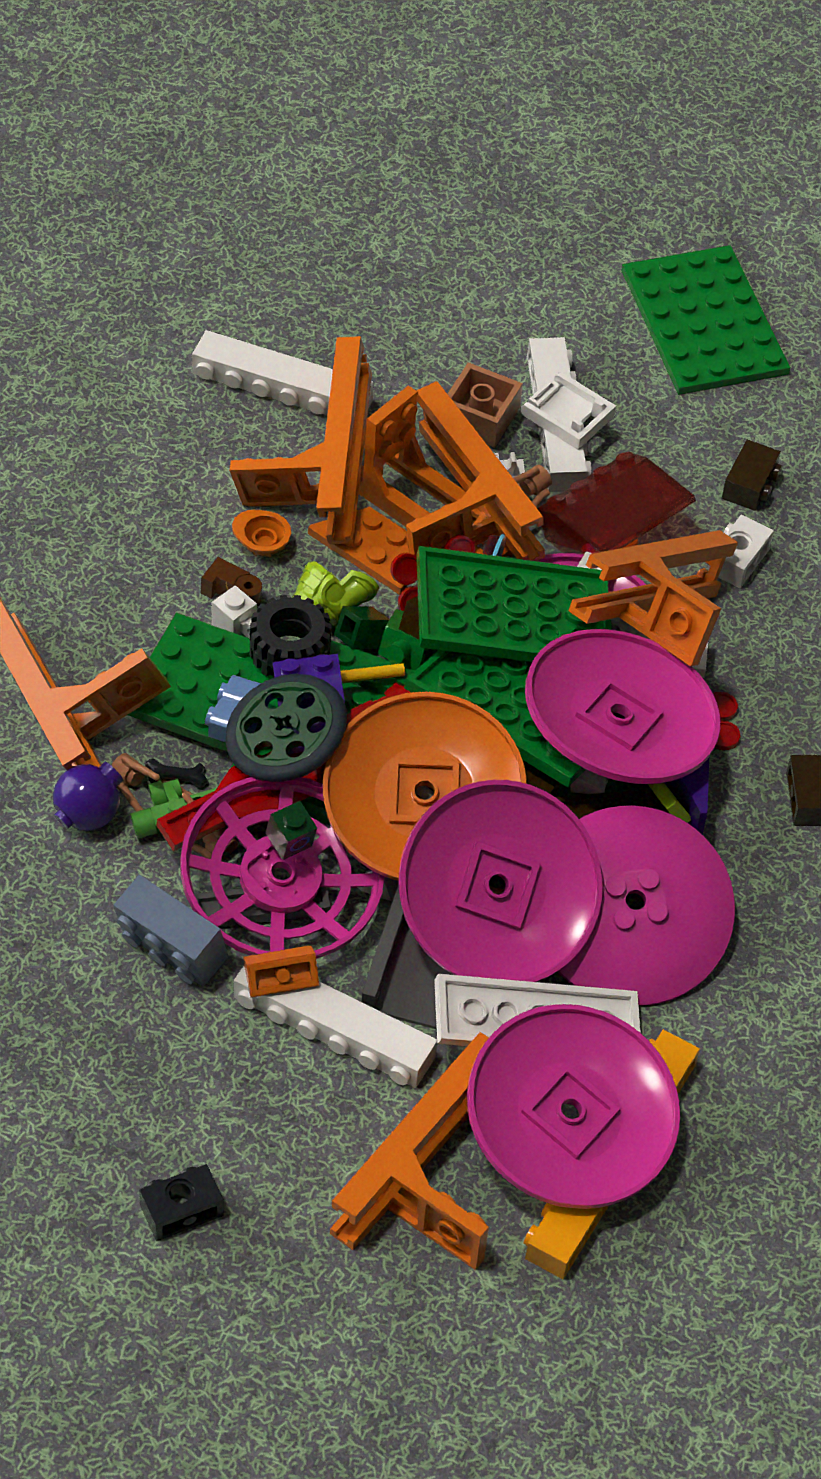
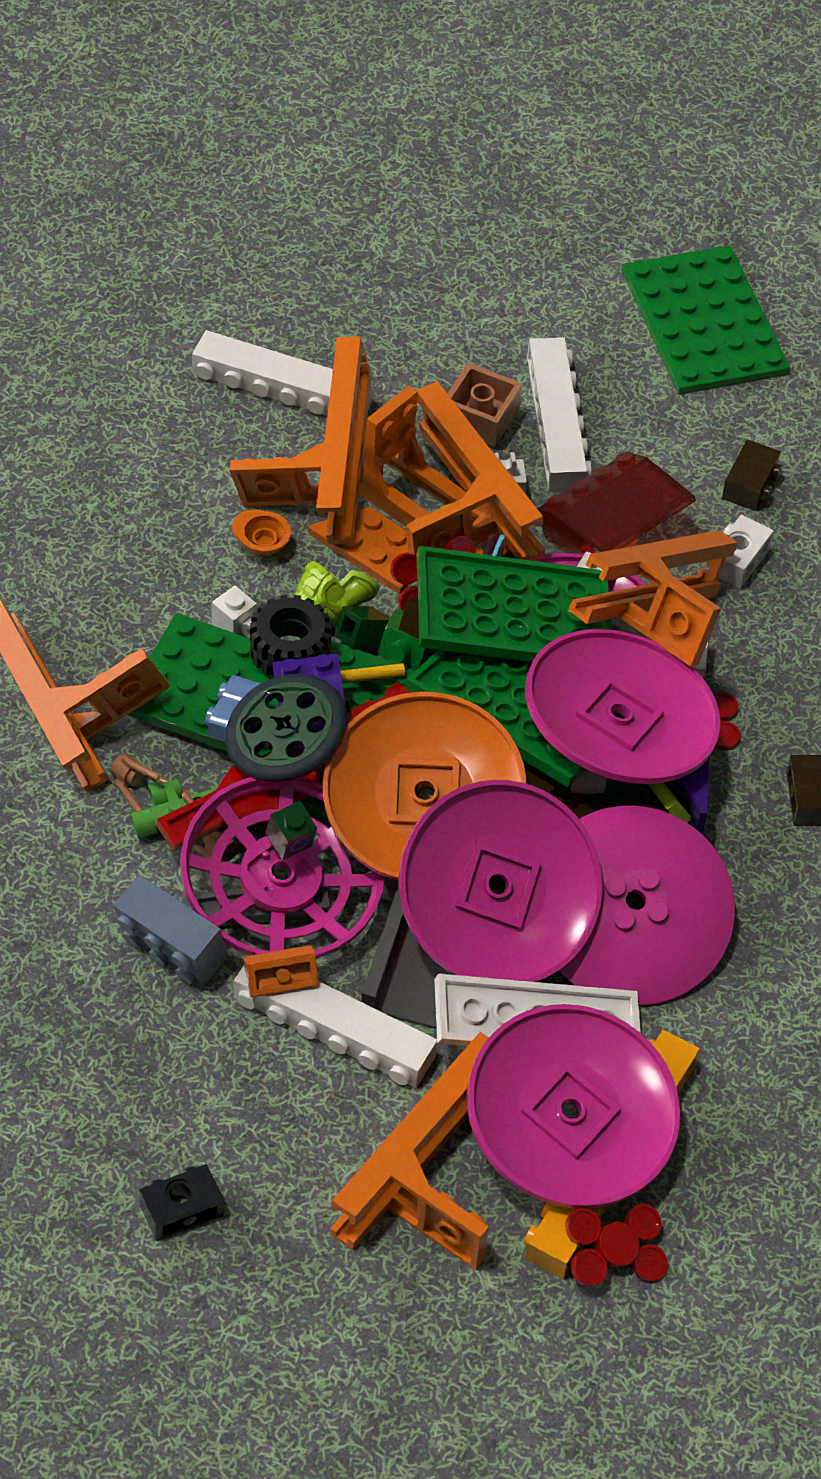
dark purple brick [53,761,124,831] -> none
black piece [145,758,208,789] -> none
reddish brown leg [201,557,262,607] -> none
nougat plant [513,465,552,507] -> none
white container [521,372,616,450] -> none
none -> red piece [565,1204,668,1287]

